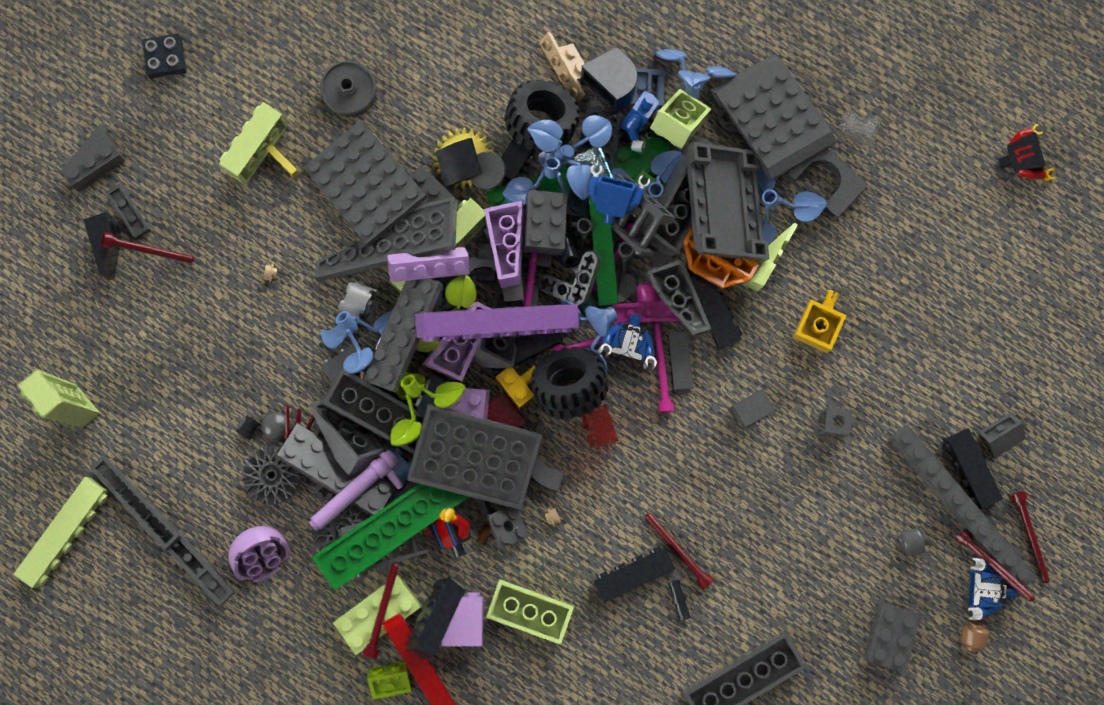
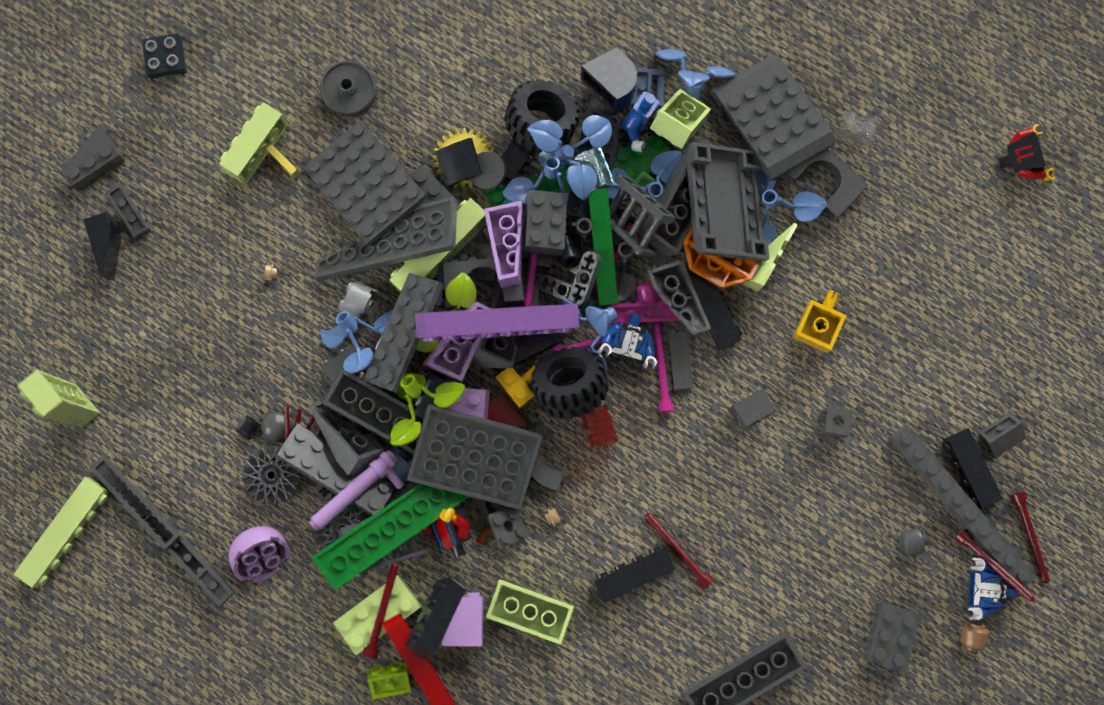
dark red piece [101,232,194,263] -> none
lavender arch [387,247,469,282] -> none
tan bracket [539,32,586,104] -> none
blue torso [589,165,650,224] -> none
black pin [667,580,691,621] -> none

